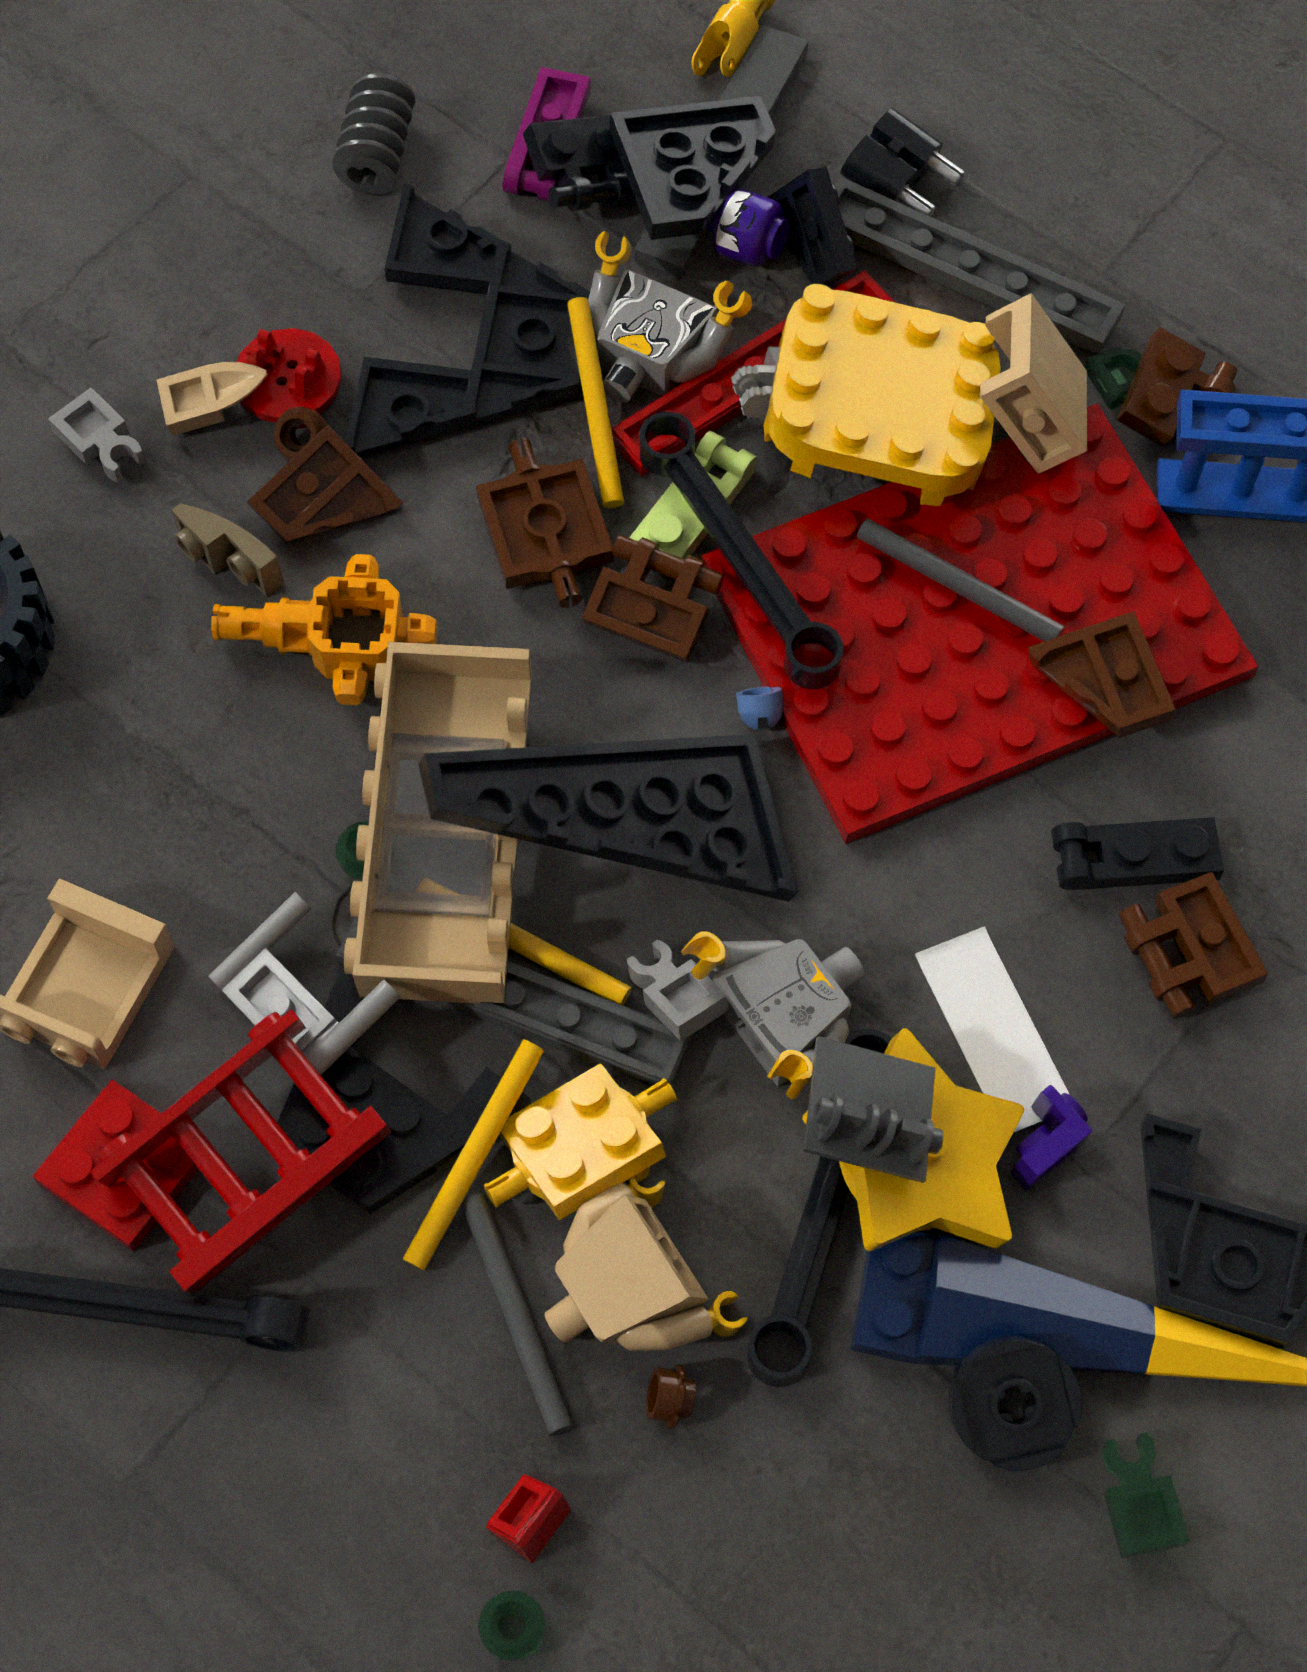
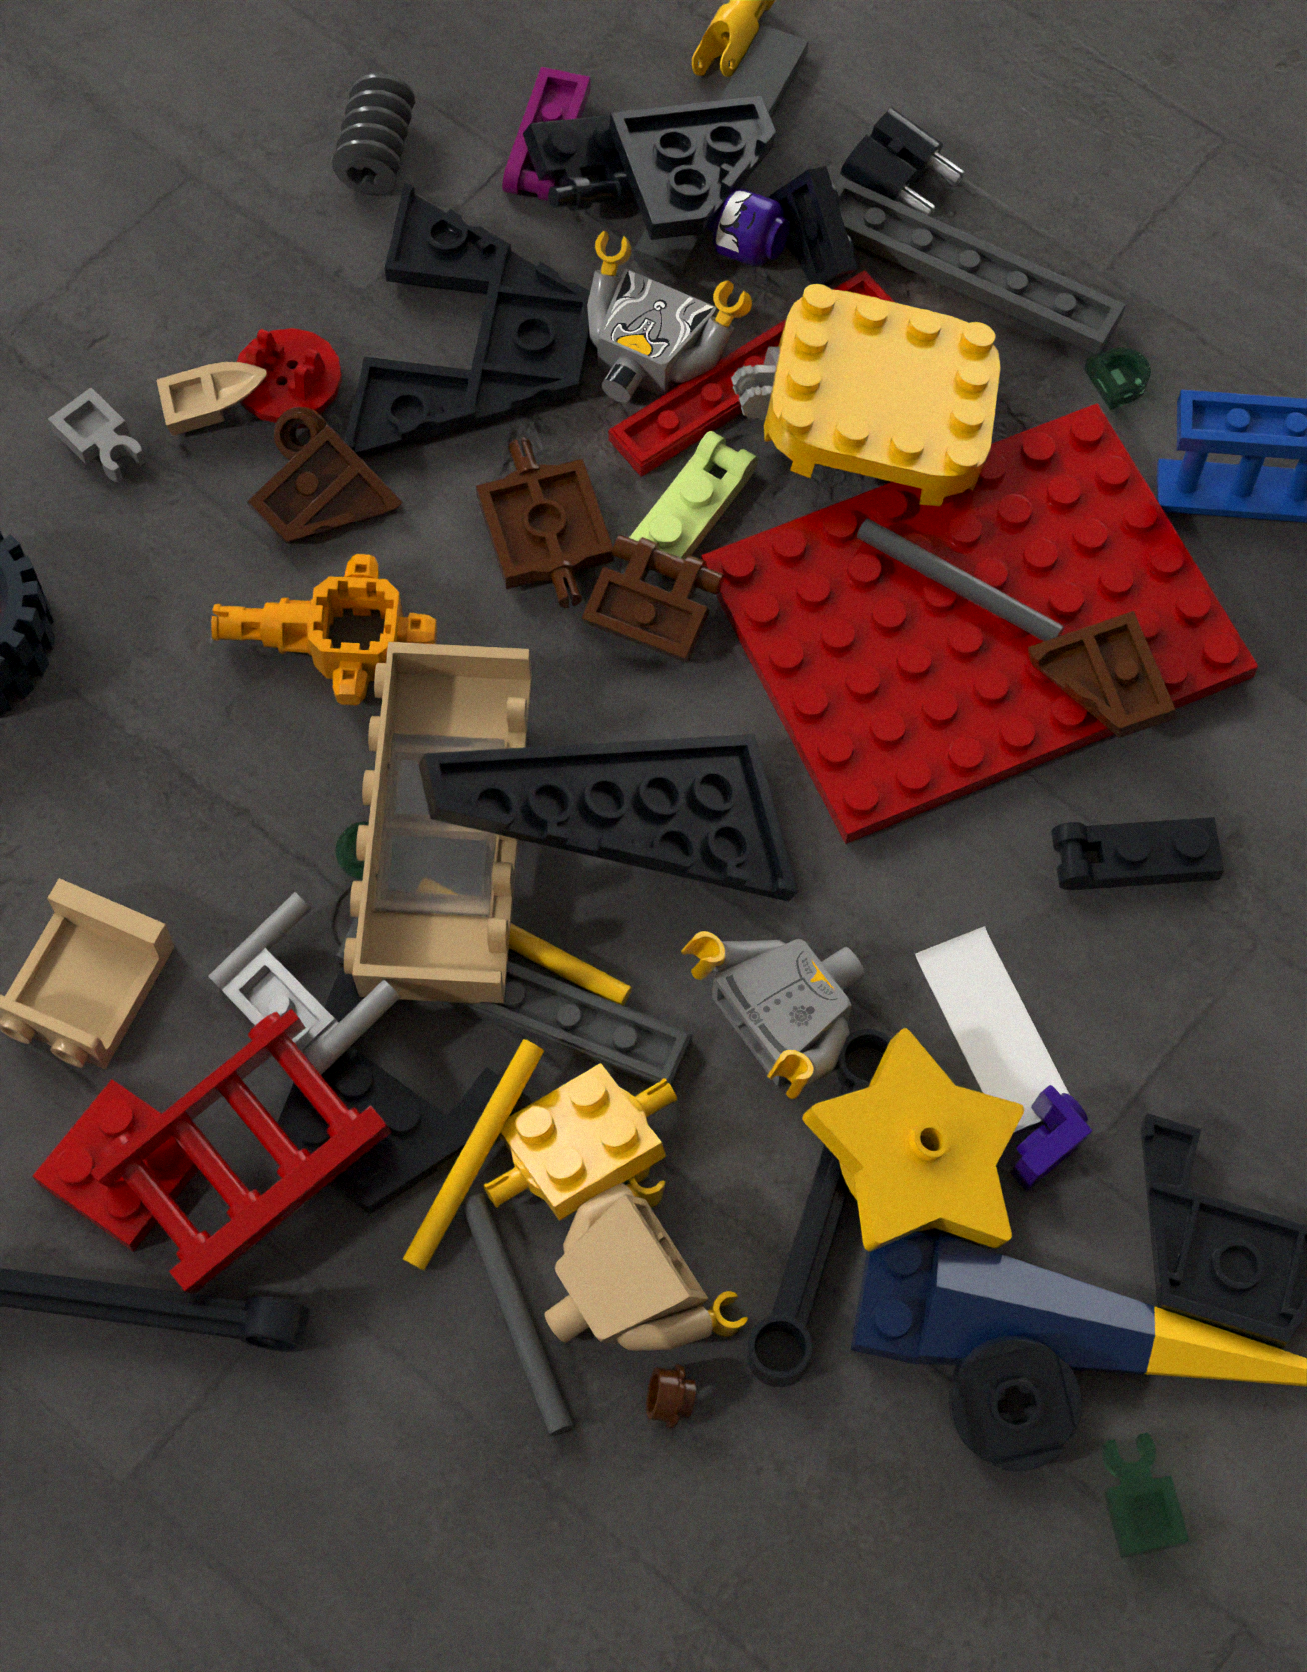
dark tan slope [172,503,284,598] -> none
clear green plate [478,1591,545,1661] -> none
red slope [486,1474,571,1563] -> none
yellow bar [567,297,624,509] -> none
light grey plate [627,940,729,1041] -> none
black piece [639,412,844,689] -> none
medium blue hinge [736,686,784,730] -> none
dark grey hinge [803,1036,943,1183] -> none
tan panel [980,293,1087,474] -> none
reddish brown plate [1116,327,1237,454] -> none
reddish brown plate [1119,872,1268,1019] -> none

